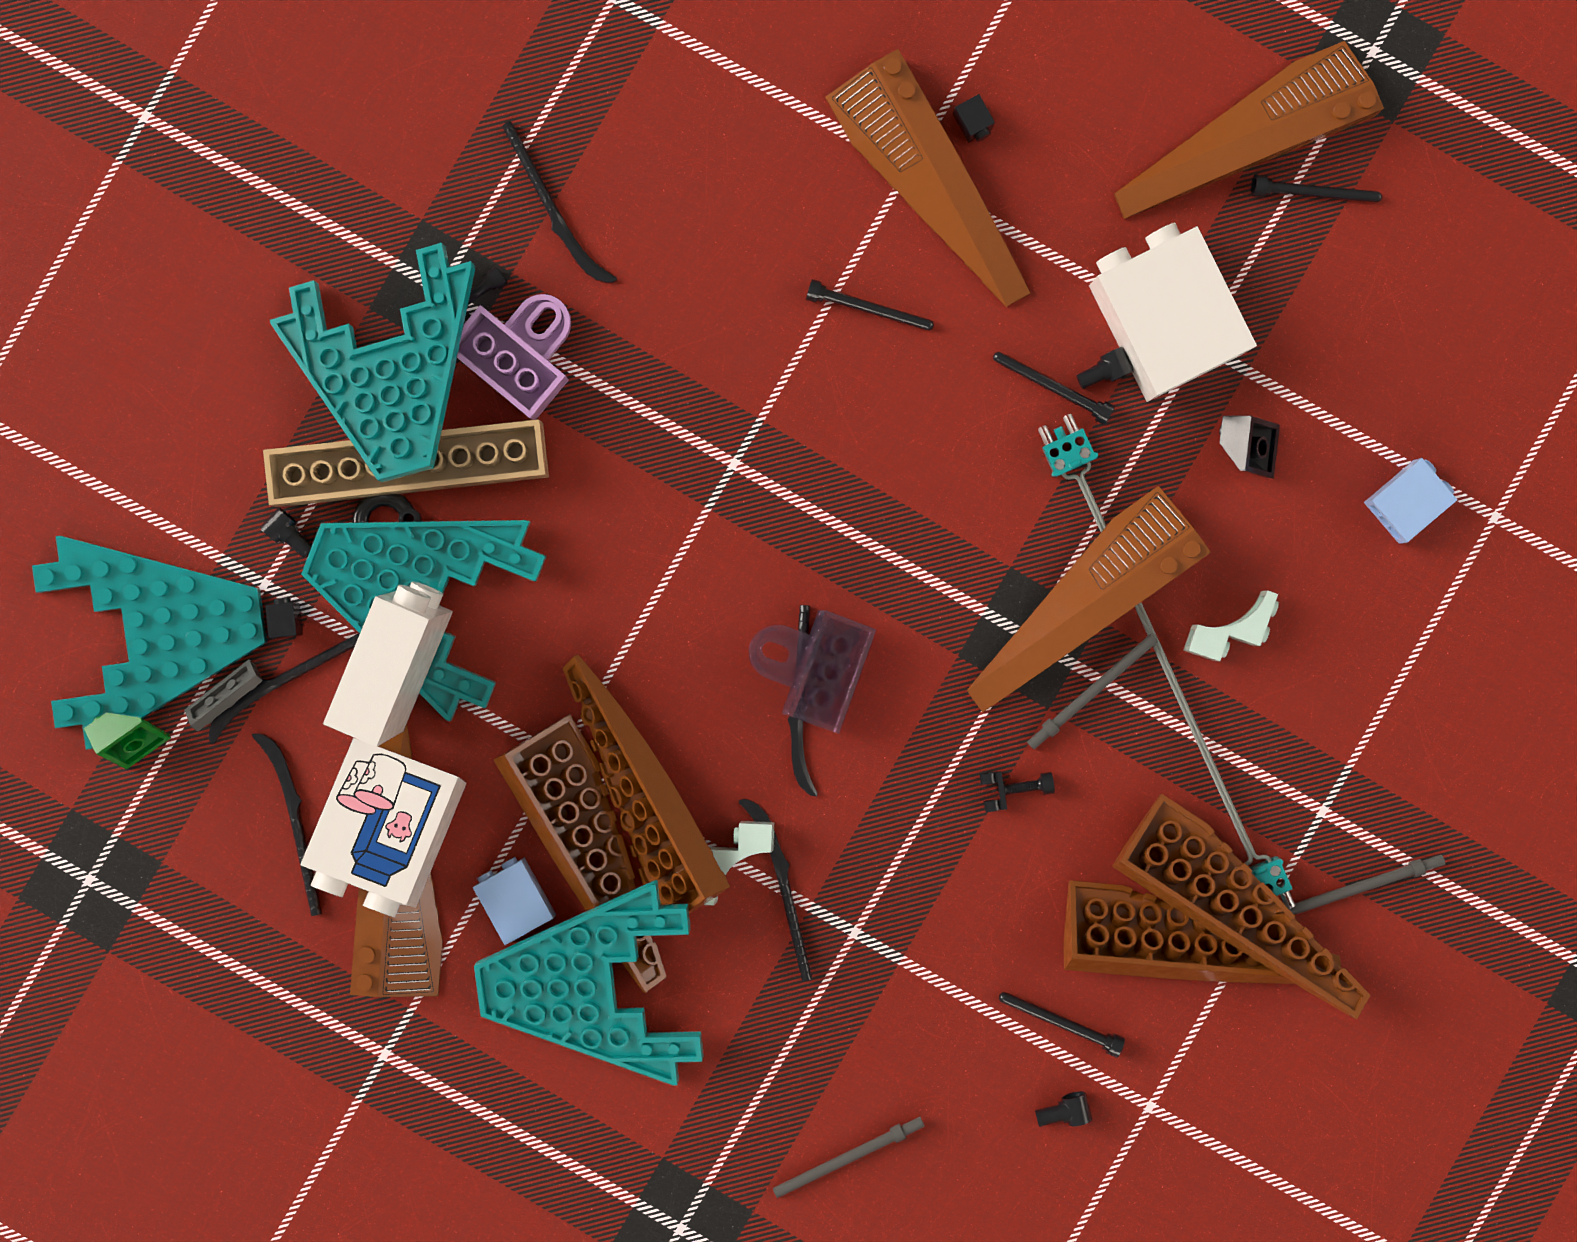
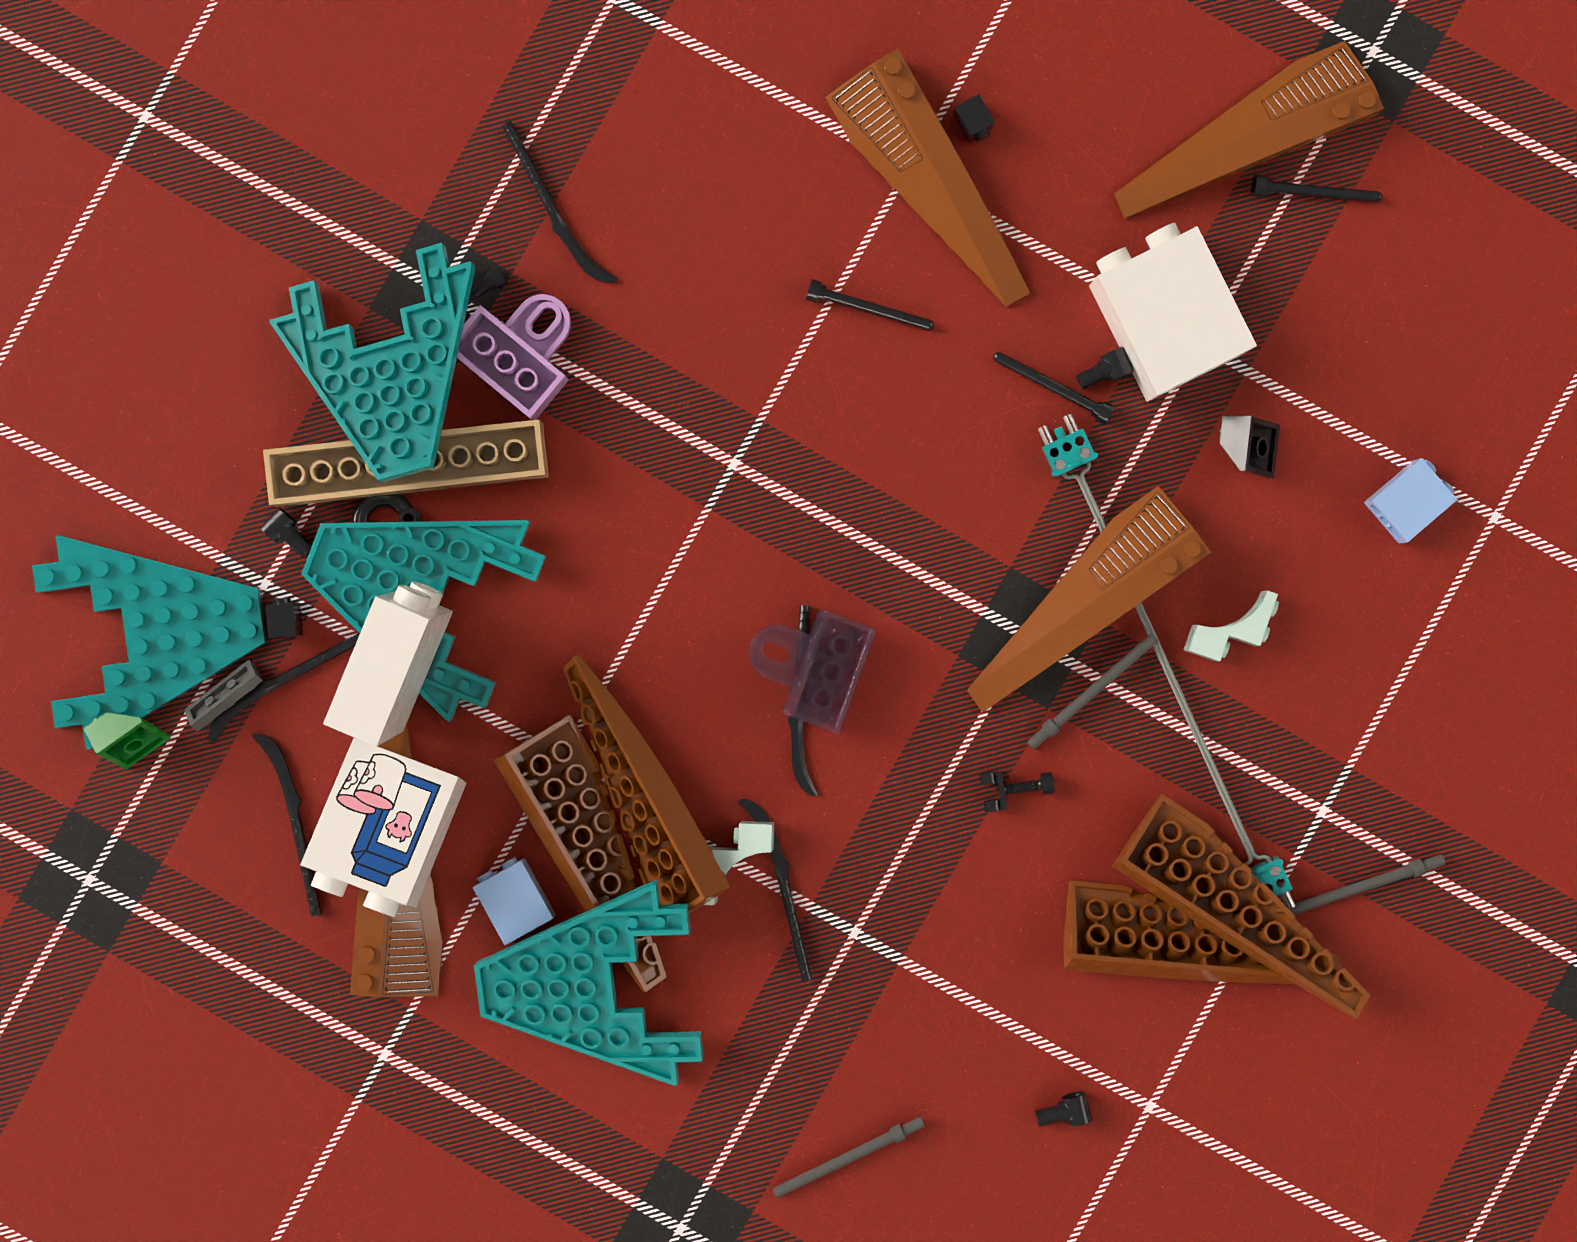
black piece [999,992,1125,1058] -> none

